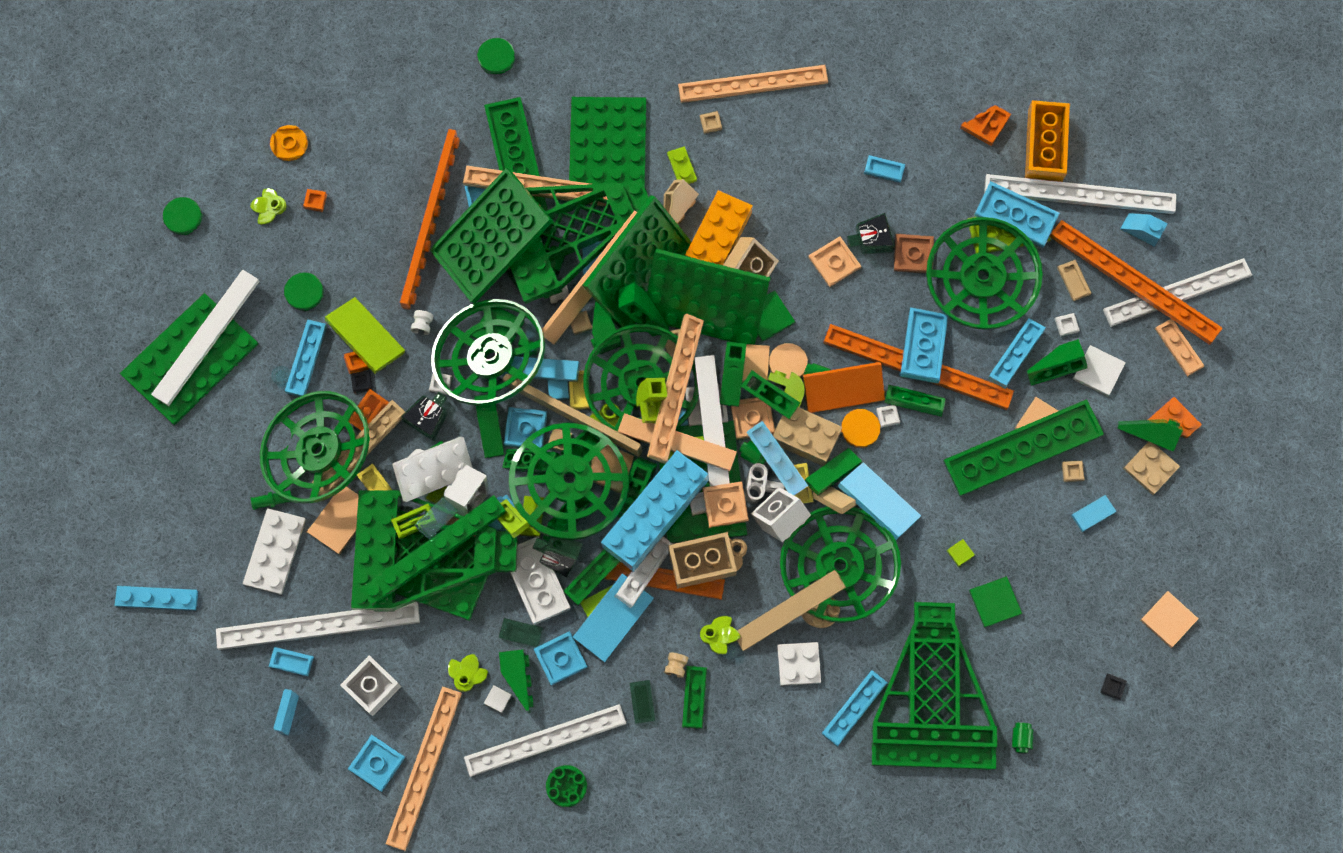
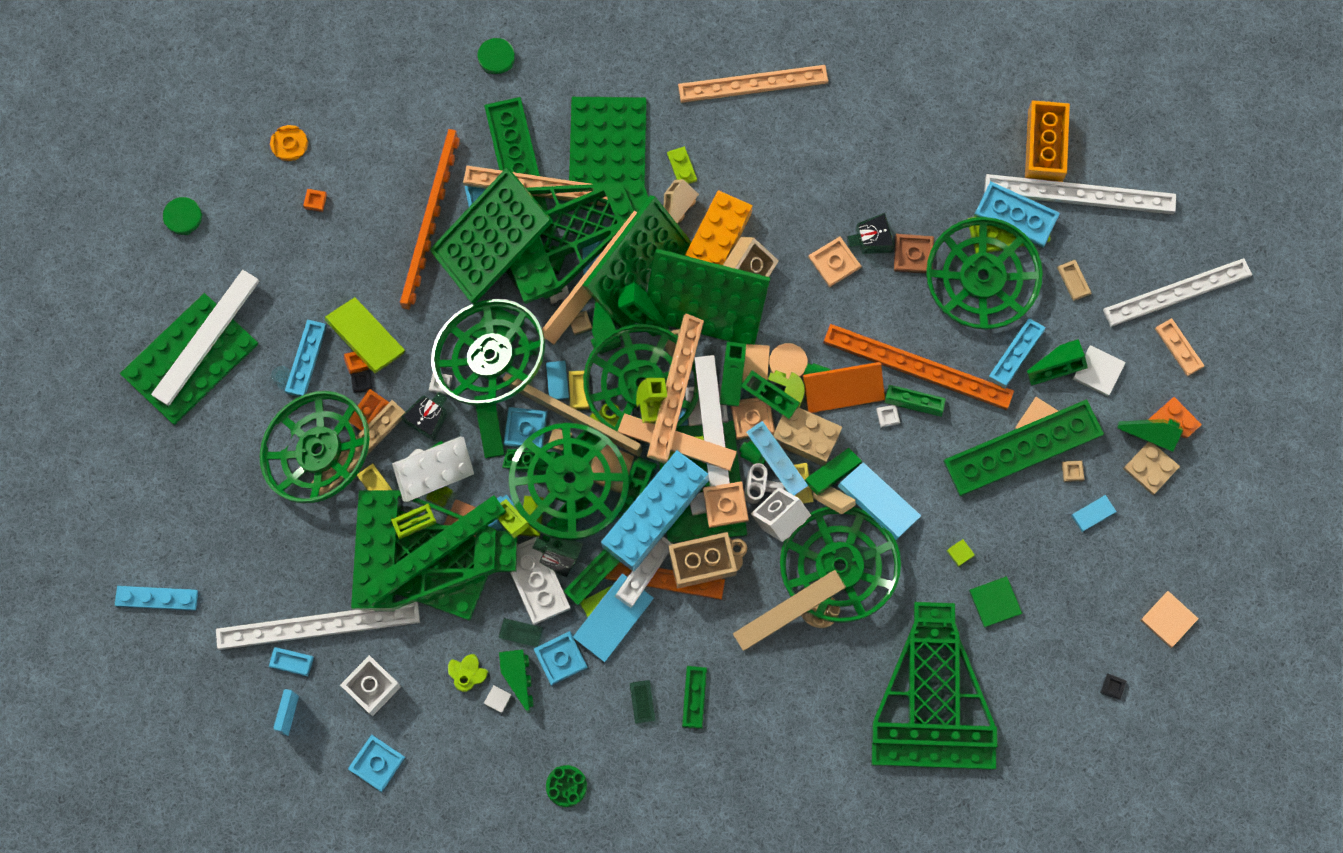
white plate [243,508,306,595] -> none
lime plate [250,188,286,225] -> none
green pin [251,489,292,510] -> none
green tile [284,272,324,311] -> none
light nougat tile [307,487,358,555] -> none
light nougat tile [386,686,462,851] -> none
white wheel [410,310,434,335] -> none
clear light blue tile [415,498,458,540] -> none
white brick [444,465,489,516] -> none
white tile [464,704,626,777] -> none
medium azure tile [502,356,580,382] -> none
clear light blue tile [522,324,539,342] -> none
tan wheel [664,652,688,678] -> none
tan tile [700,111,722,134] -> none
lime plate [700,616,740,654] -> none
clear light blue tile [721,641,740,660] -> none
green tile [758,290,795,342] -> none
white plate [777,642,821,686] -> none
medium azure tile [822,670,888,747] -> none
light orange tile [841,409,880,448] -> none
medium azure tile [864,155,905,183] -> none
medium azure tile [900,307,948,384] -> none
orange wing [960,105,1011,146] -> none
green brick [1012,723,1034,754] -> none
orange plate [1050,220,1223,345] -> none
white tile [1055,313,1080,337] -> none
medium azure slope [1121,213,1168,247] -> none

